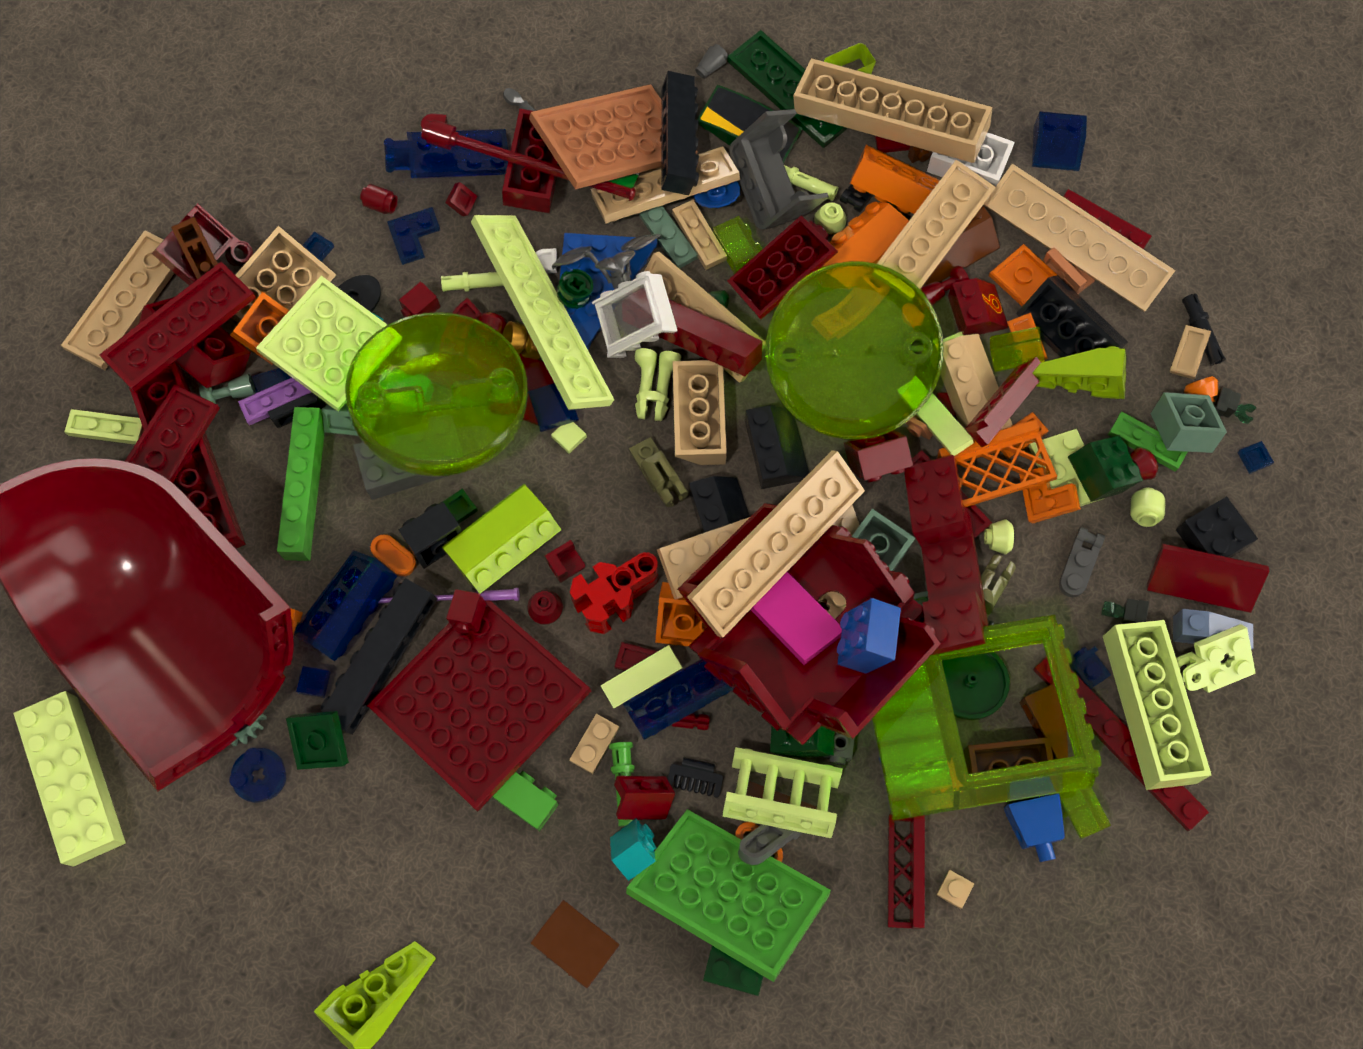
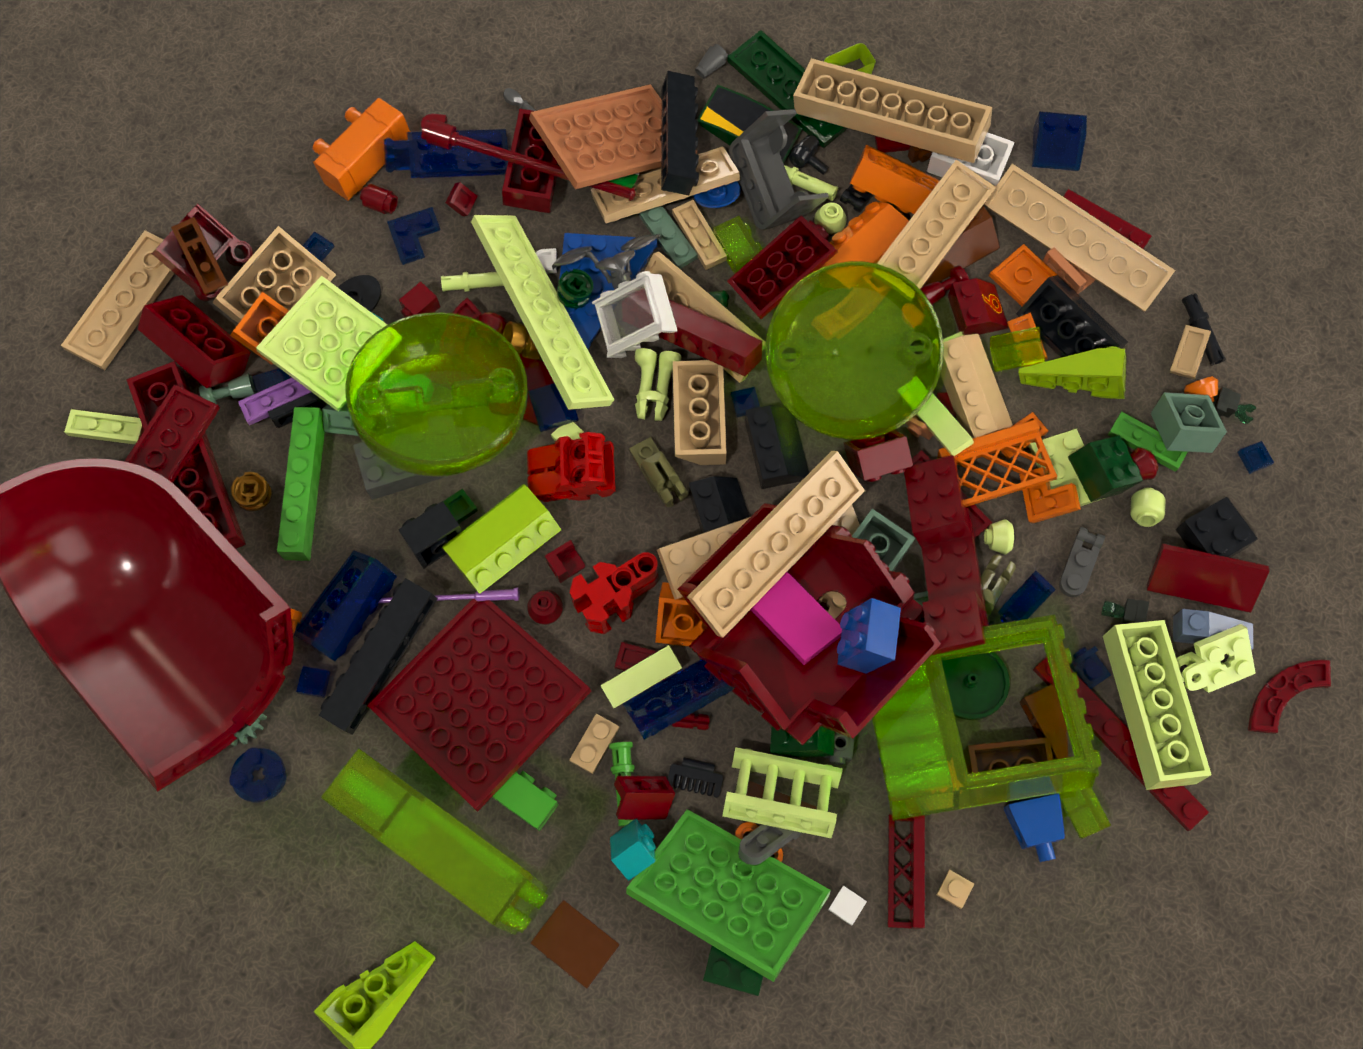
yellowish green brick [13,691,126,867] -> none
dark red plate [99,262,256,393] -> none
dark green plate [286,711,349,770] -> none
orange tile [370,534,416,576] -> none
dark red brick [446,589,487,634] -> none
fence [965,357,1041,447] -> none
none -> pearl gold wheel [231,472,272,511]
none -> orange piece [313,98,412,201]
none -> clear neon green panel [321,748,548,935]
none -> red connector [527,432,615,502]
none -> tile [730,387,760,418]
none -> black piece [789,135,829,175]
none -> white tile [828,886,867,926]
none -> clear blue slope [998,571,1056,631]
none -> dark red tile [1248,660,1331,734]

